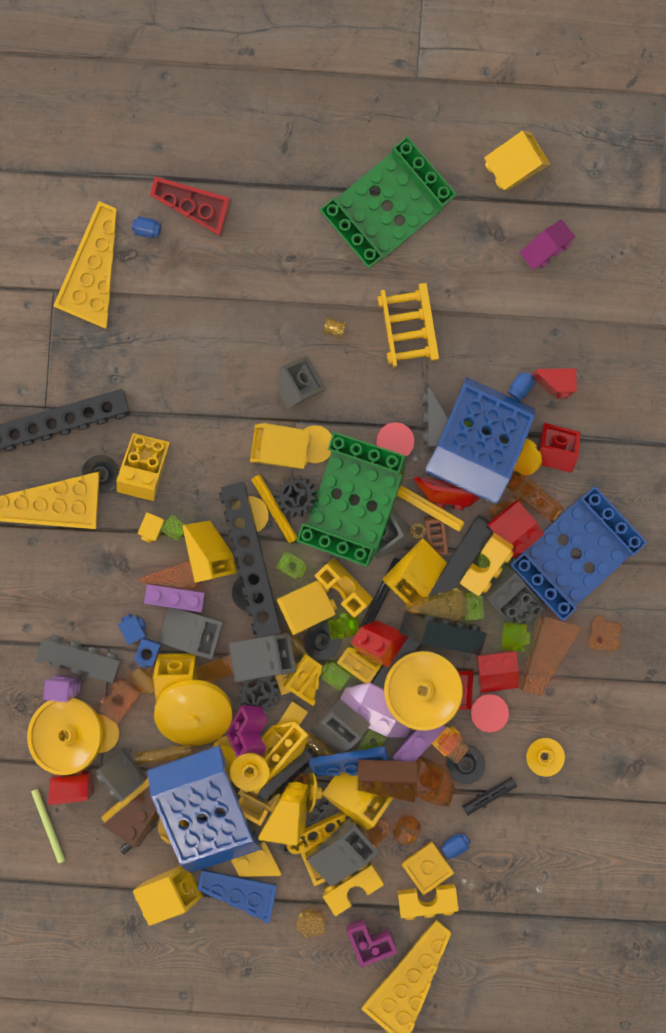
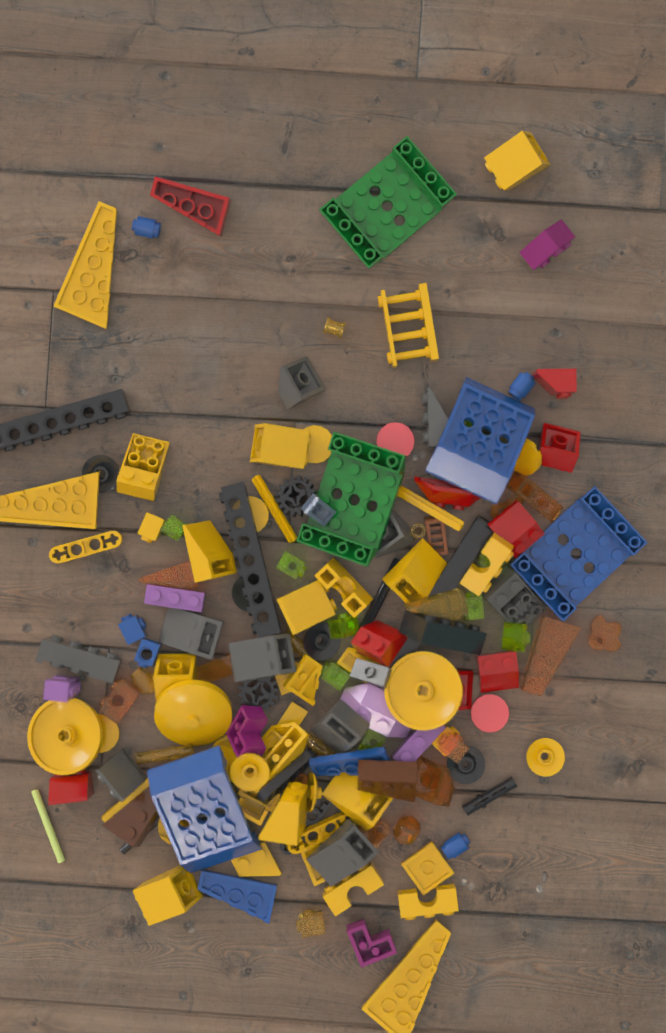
none -> yellow beam [49,531,123,564]
none -> sand blue slope [301,493,336,527]
none -> plate [350,658,392,688]

